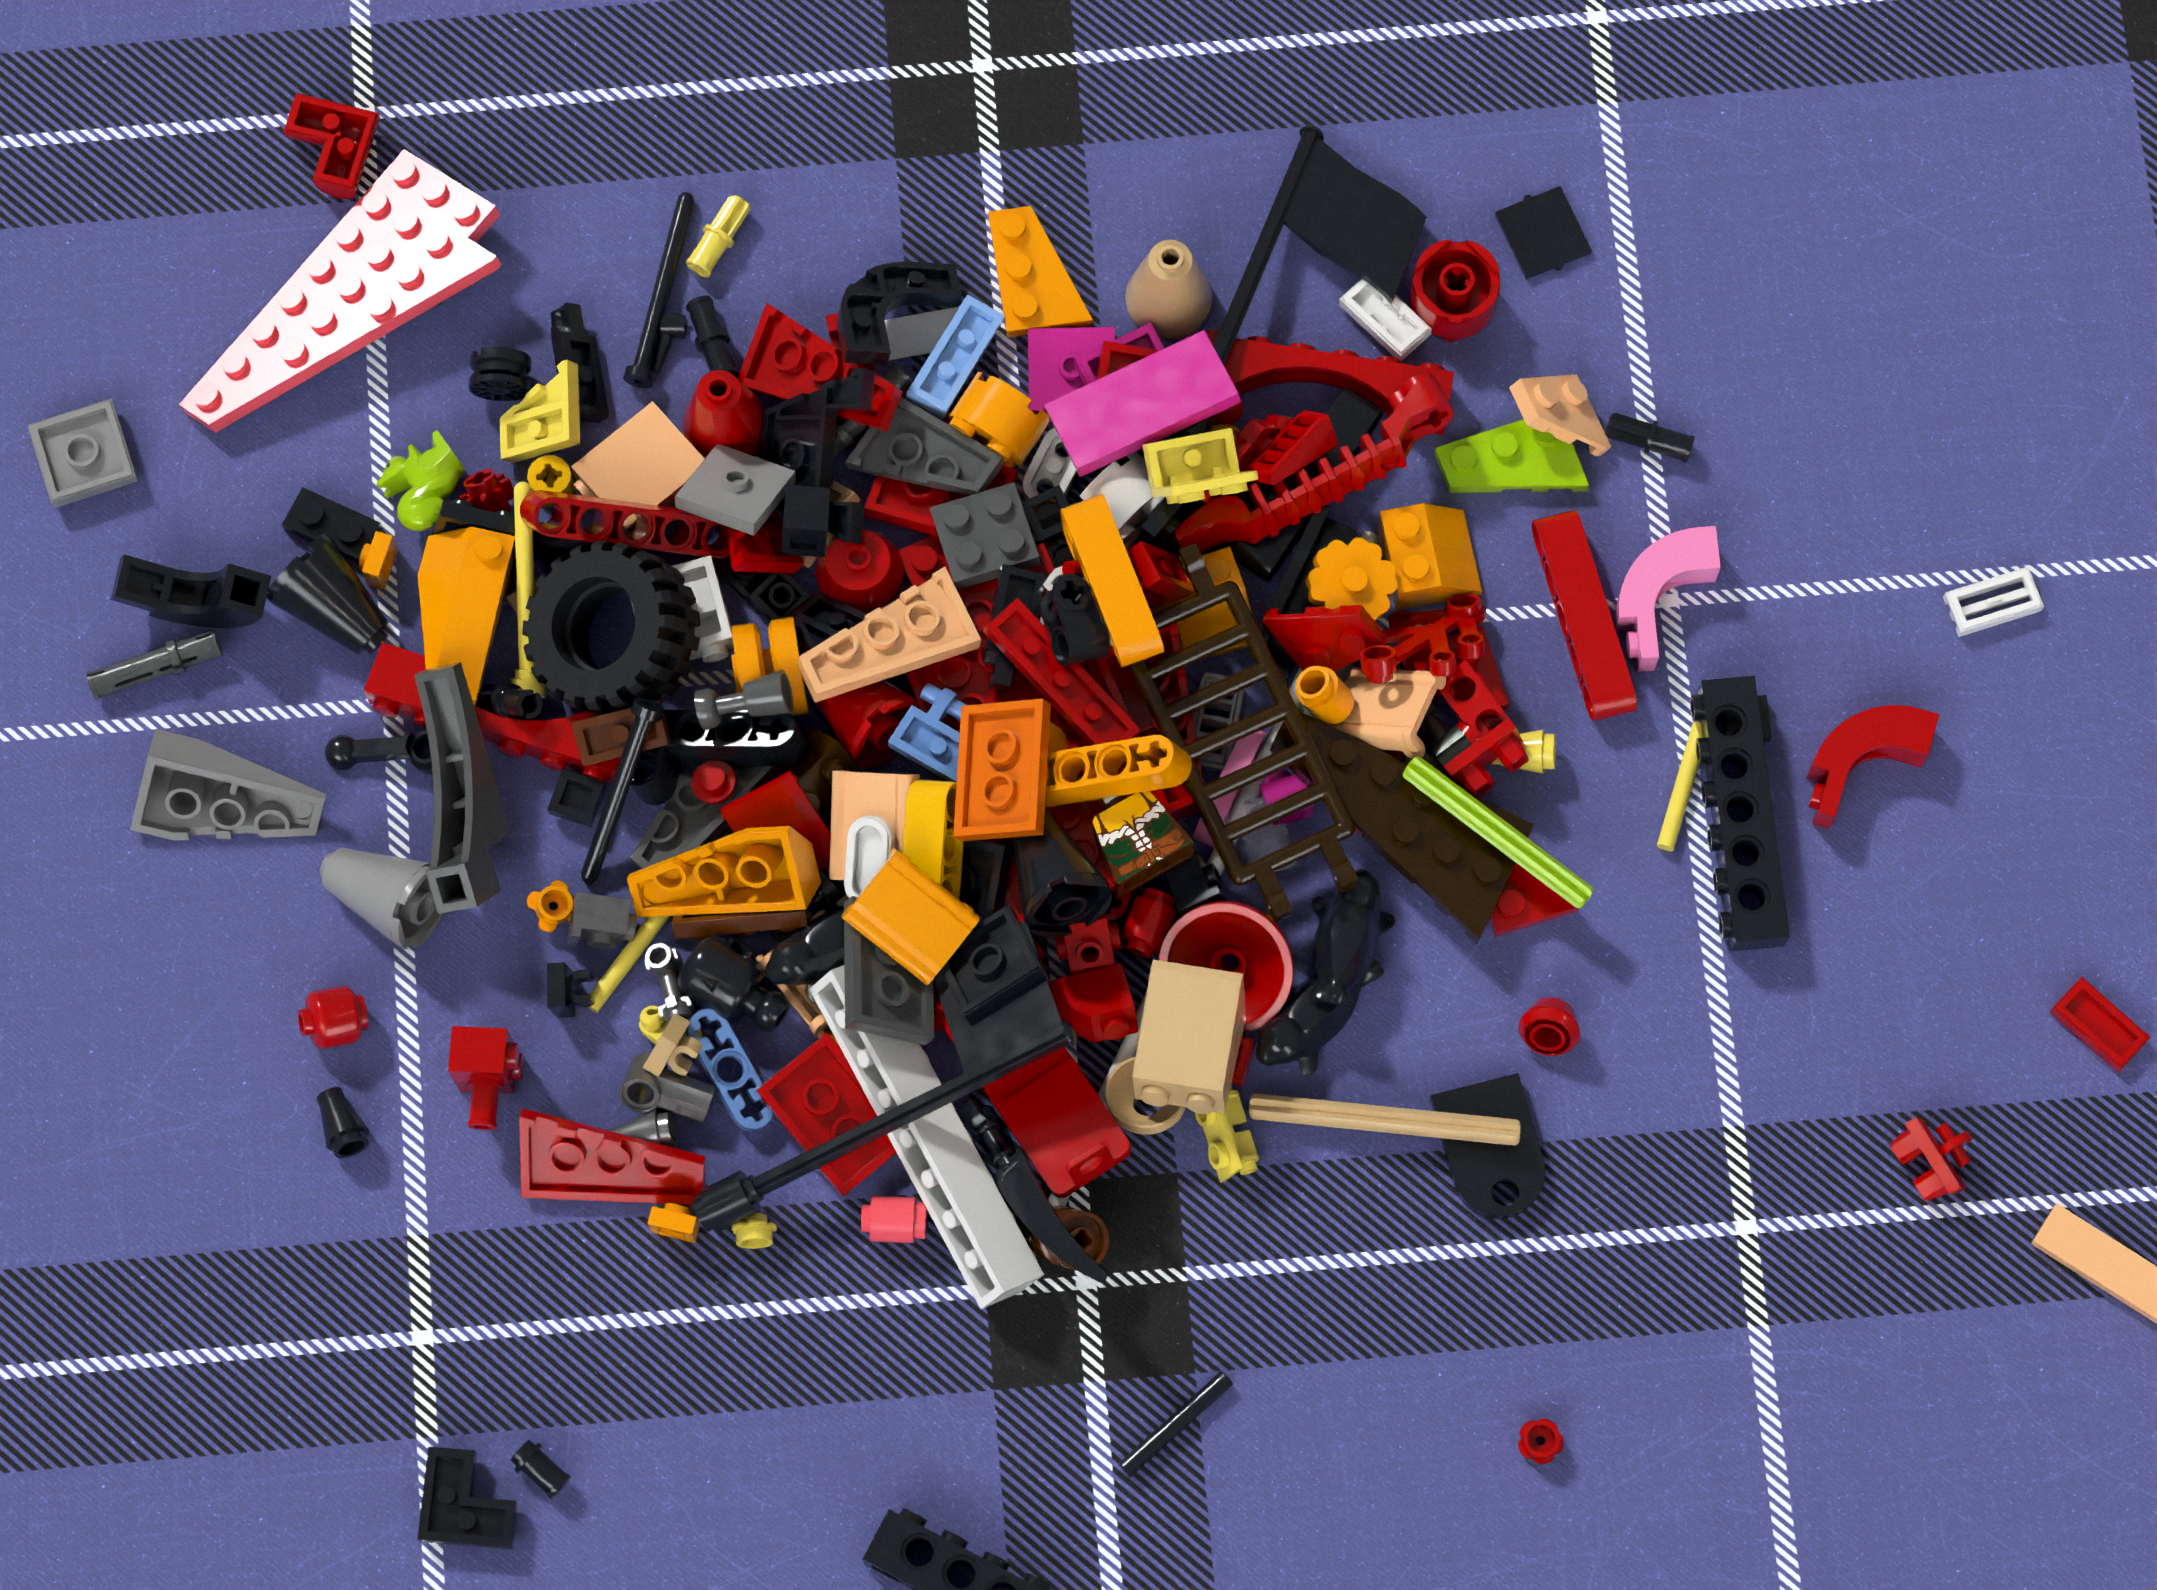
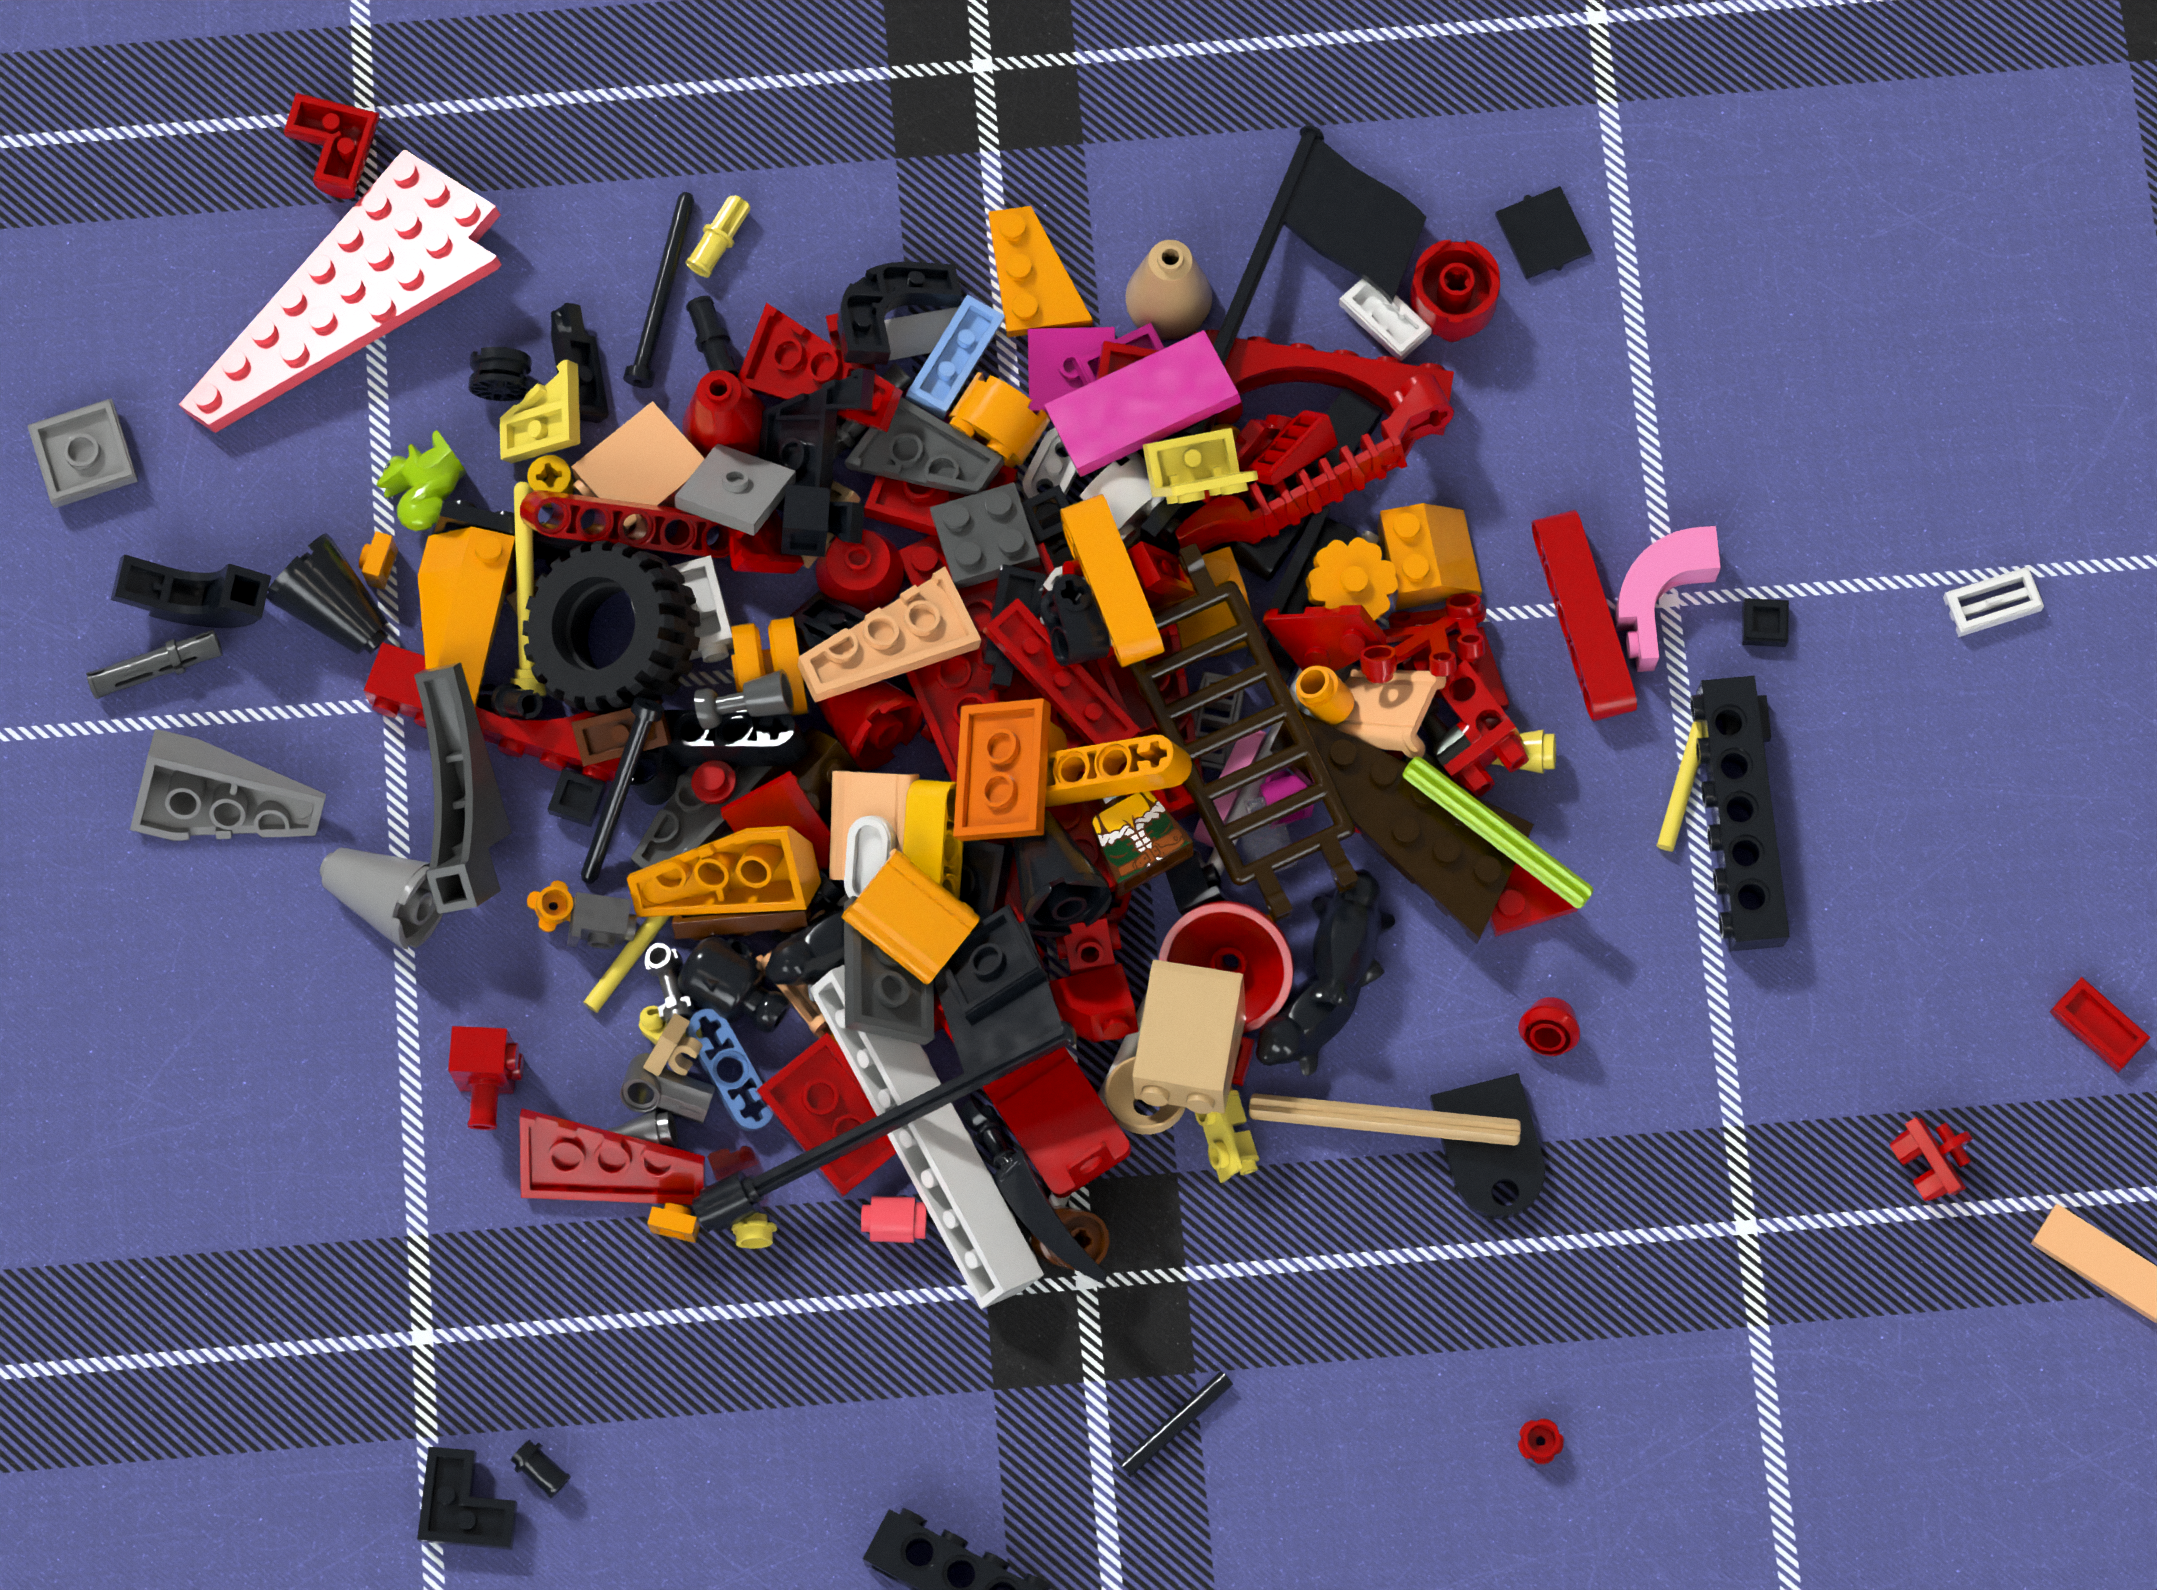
black plate [282,487,383,564] -> none
red head [297,986,368,1049] -> none
black cone [316,1087,369,1158] -> none
black piece [325,729,433,775] -> none
red gear [458,469,514,512] -> none
black tile [547,962,594,1018] -> none
black hand [651,313,688,373] -> none
black slope [715,555,811,621] -> none
medium blue plate [888,683,966,782] -> none
red brick [1120,888,1177,959] -> none
lime wing [1434,419,1589,493] -> none
light nougat wing [1509,374,1611,456] -> none
black axle [1606,413,1695,463] -> none
red arch [1806,705,1940,829] -> none
none -> clear red tile [707,1146,759,1180]
none -> black tile [1742,598,1789,647]

